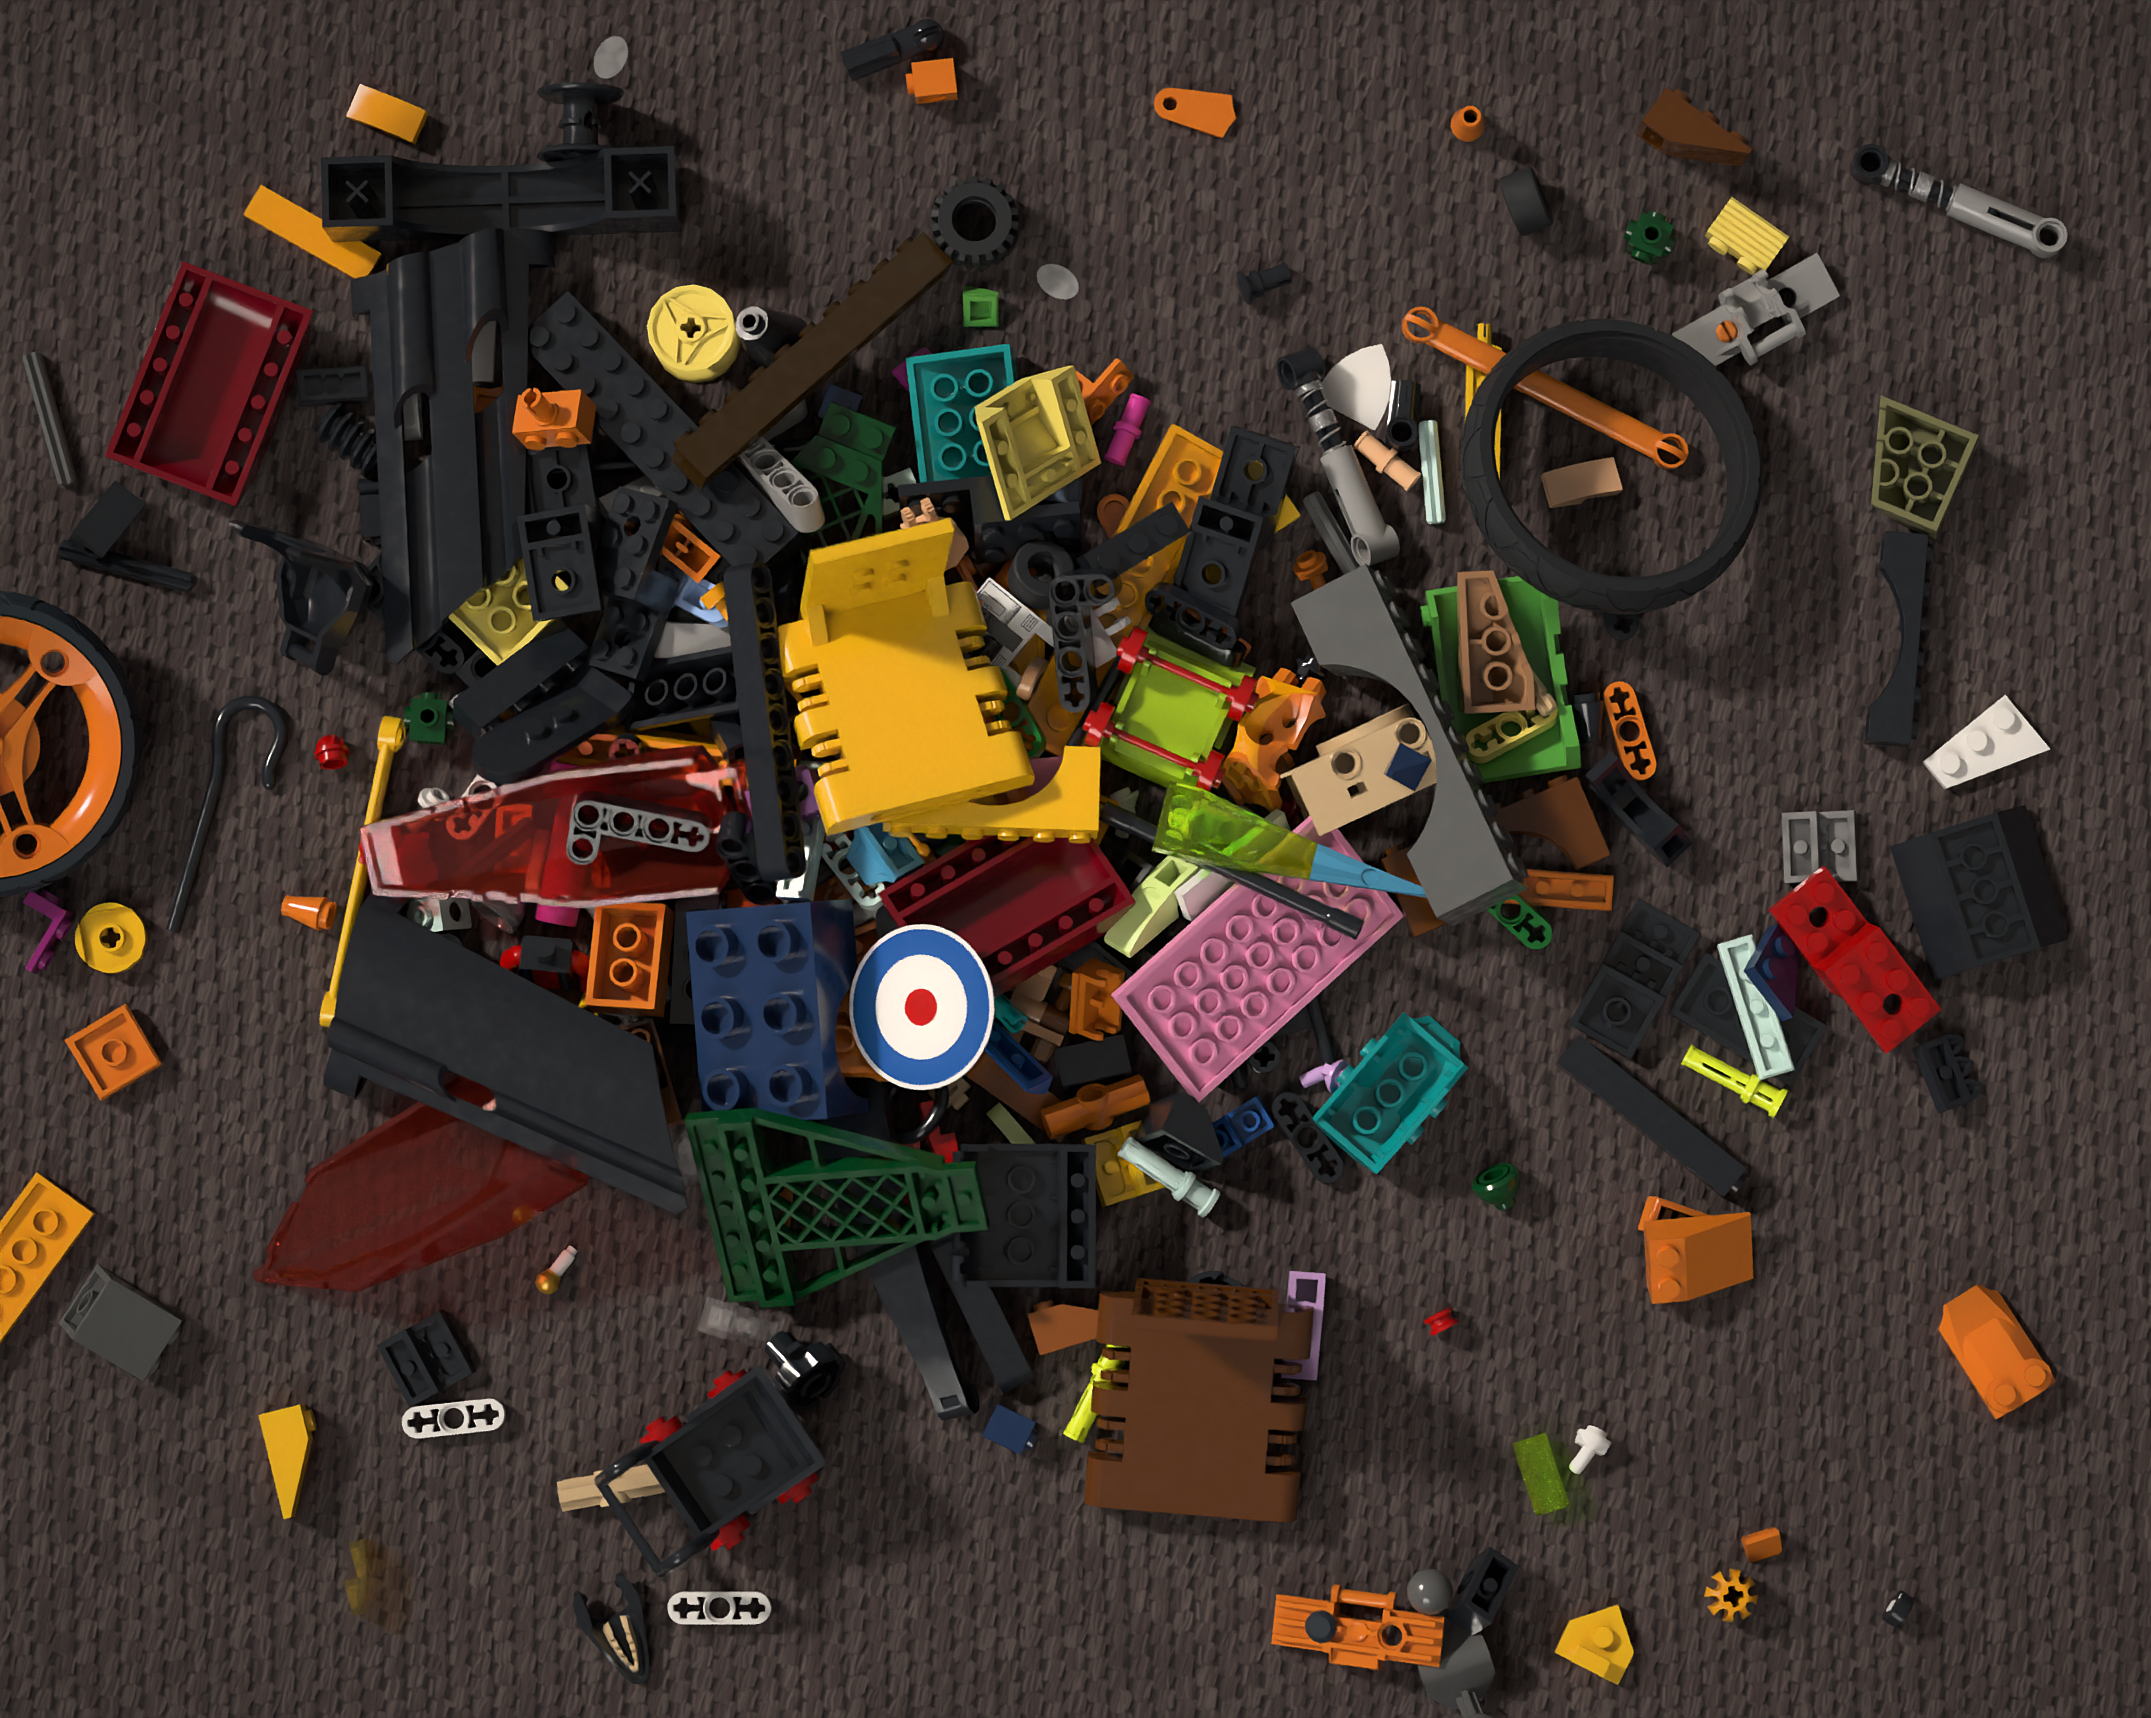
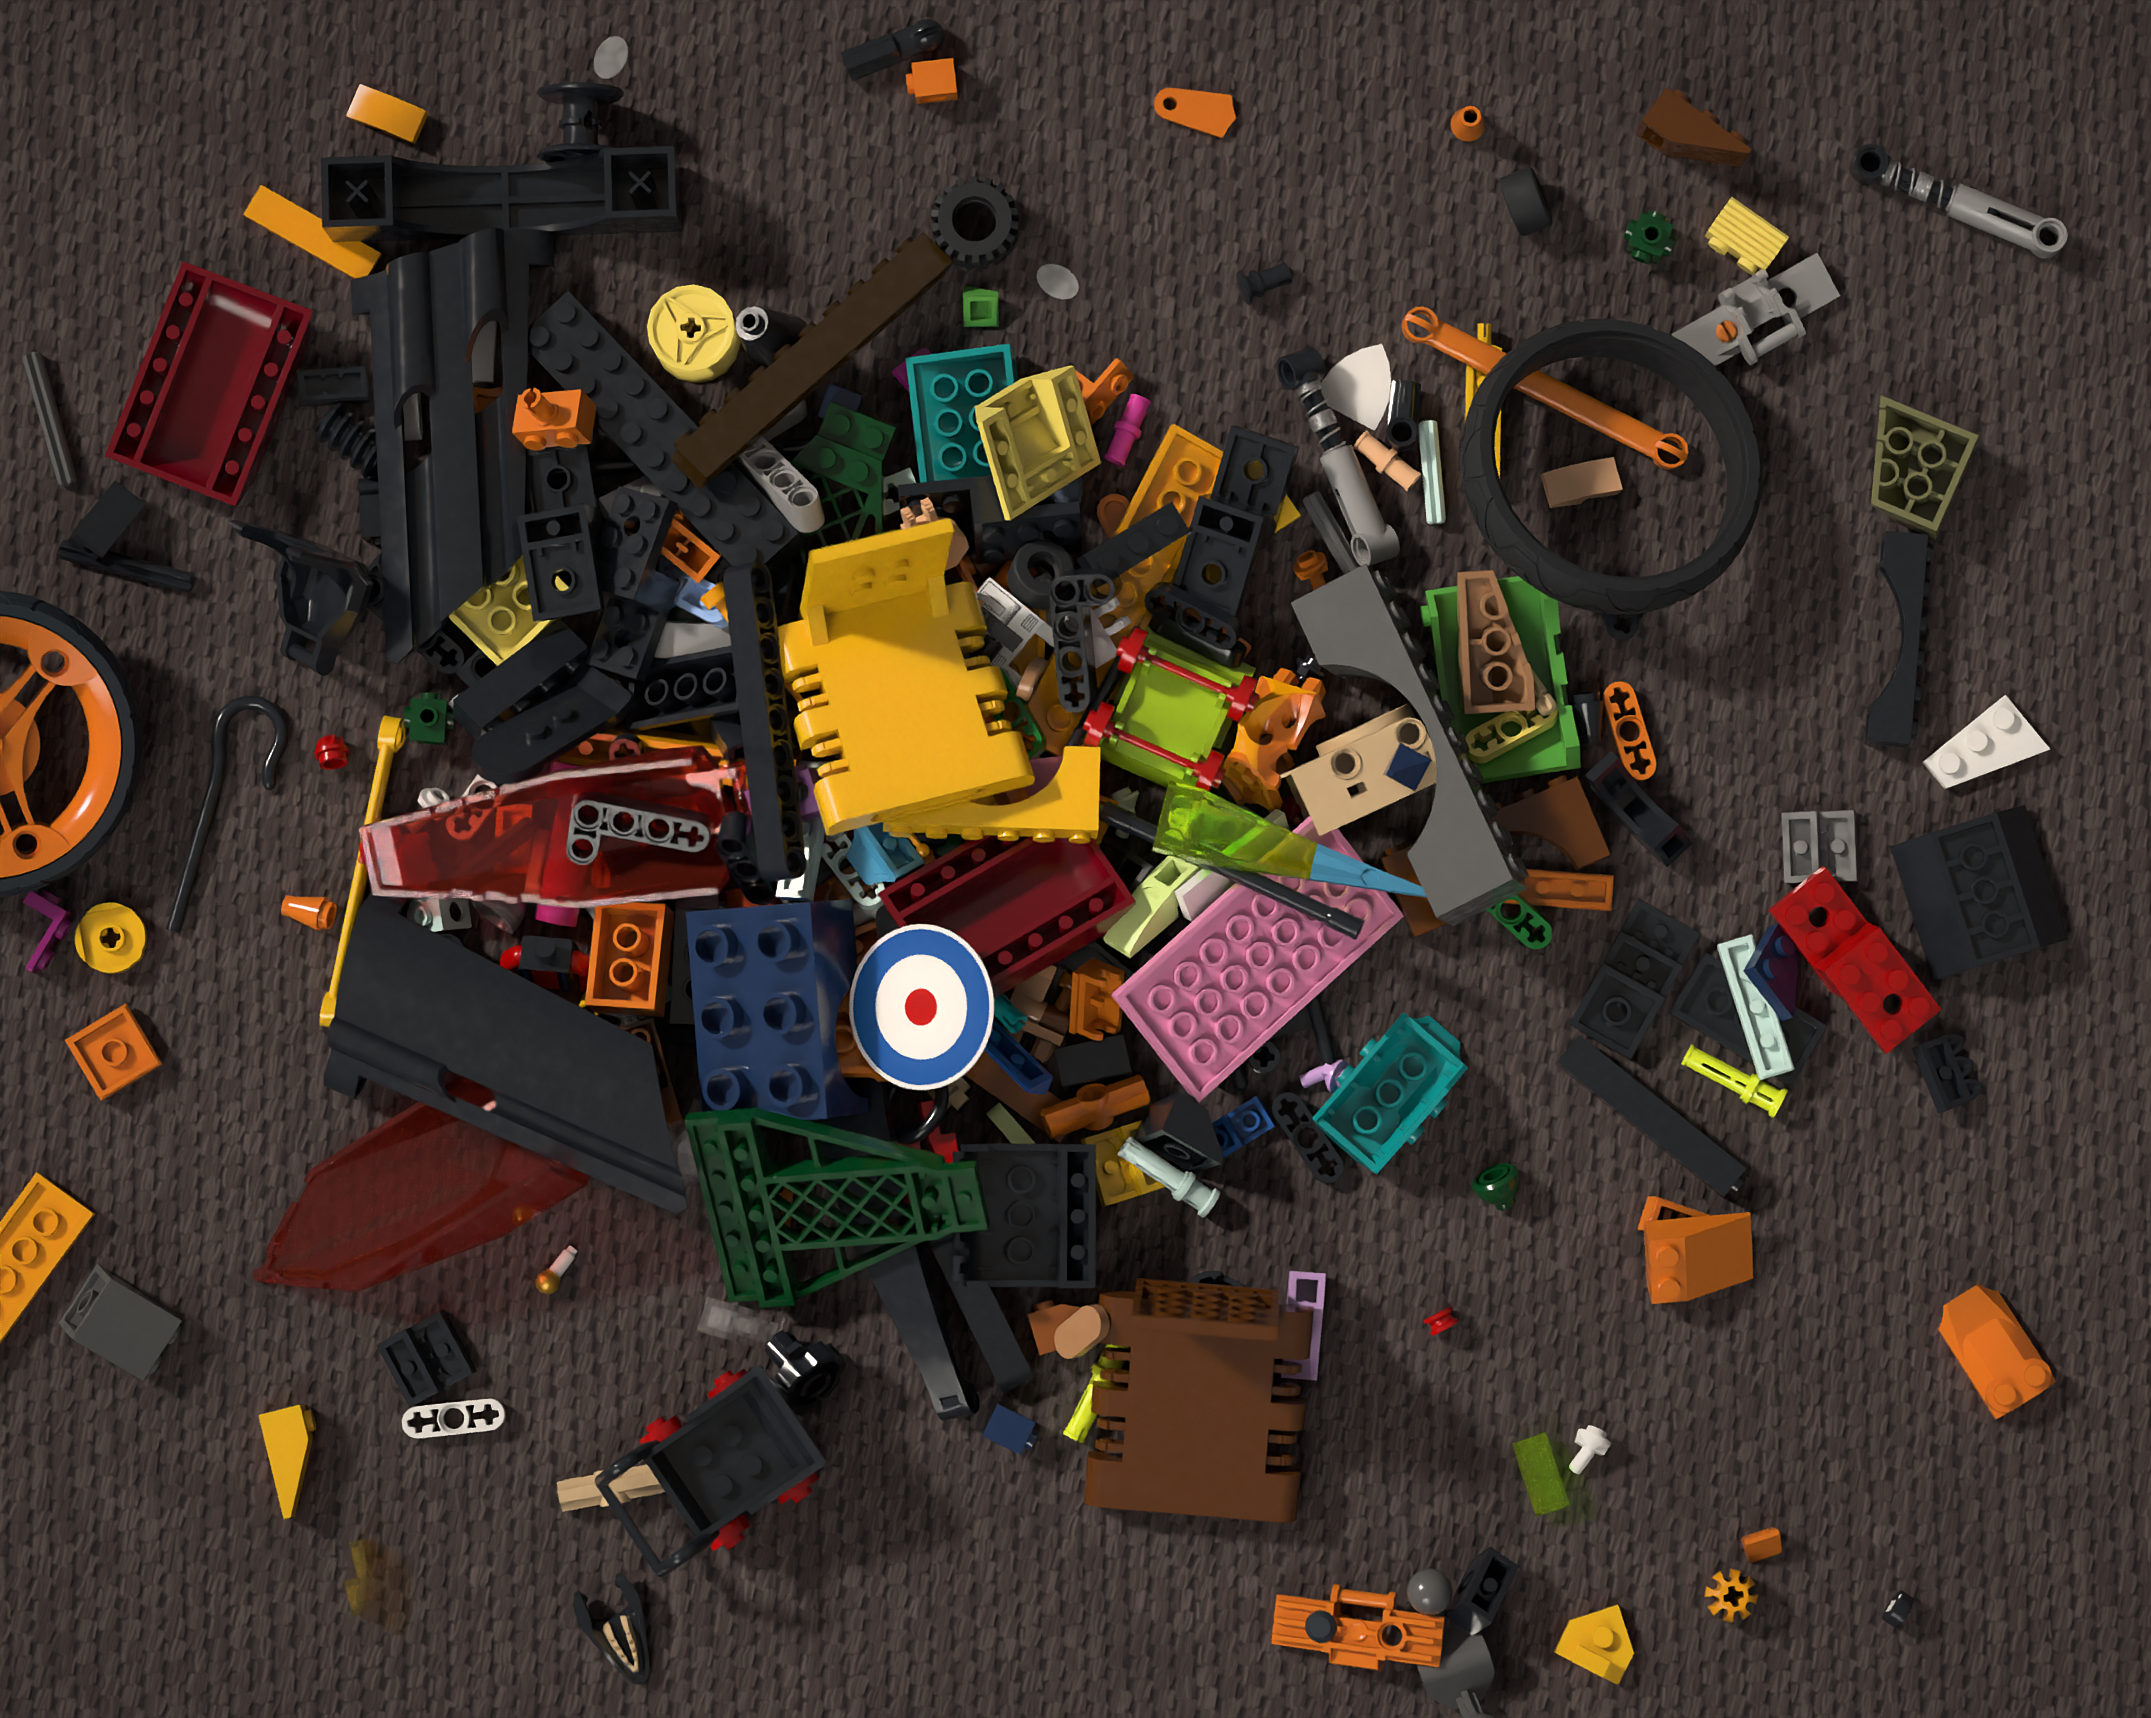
white beam [668,1591,772,1624] -> none
none -> medium nougat tile [1054,1304,1110,1359]

